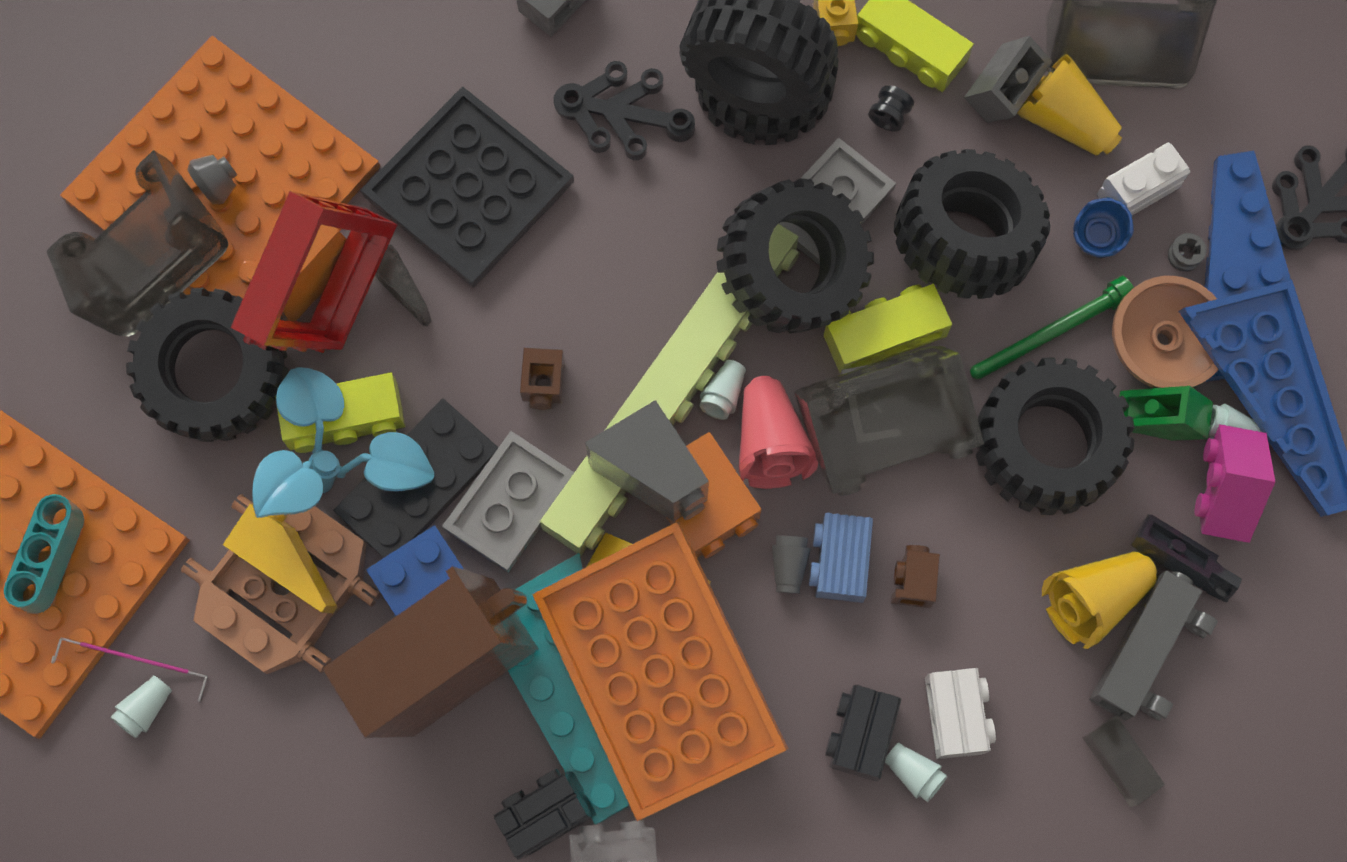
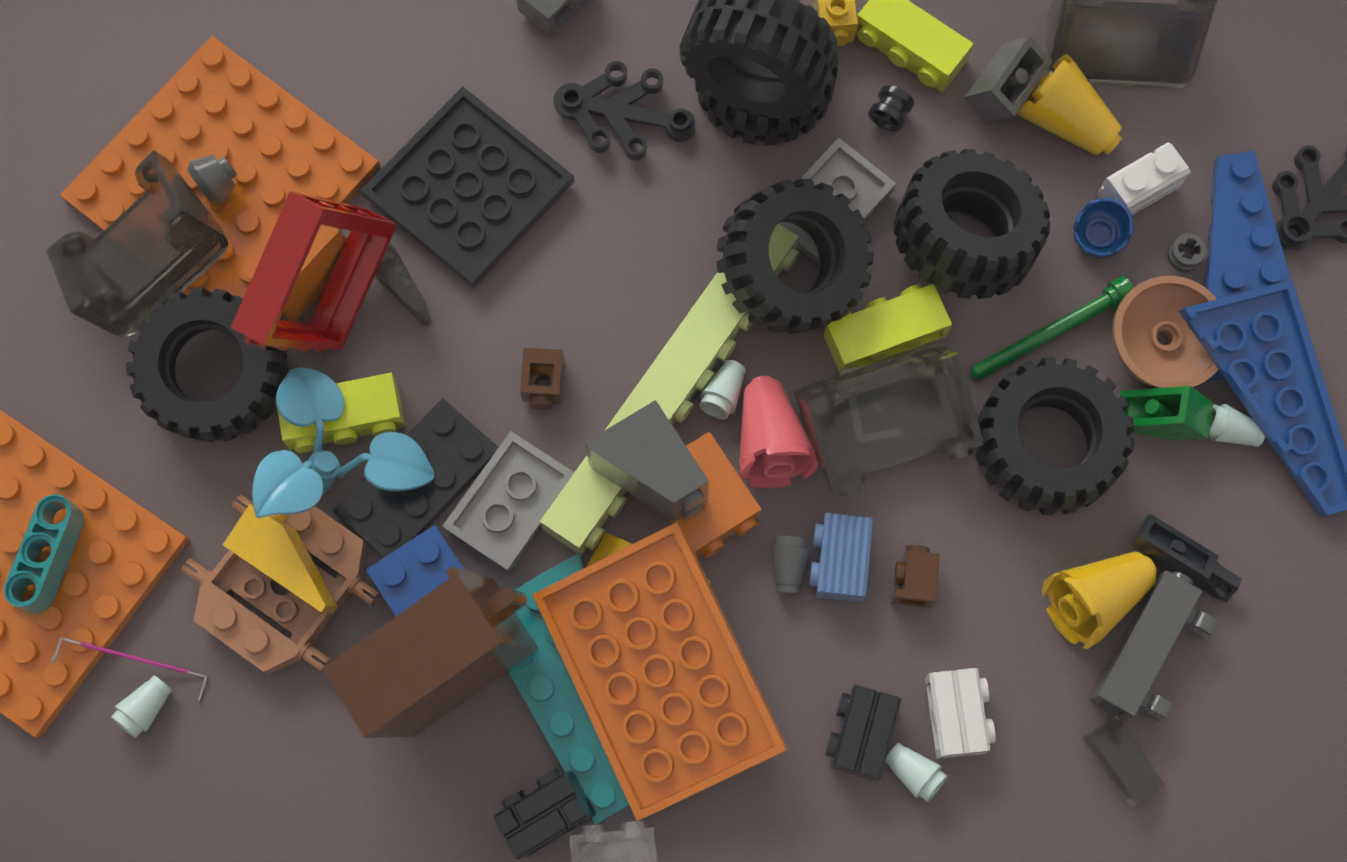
dark pink brick [1195,424,1276,543] -> none

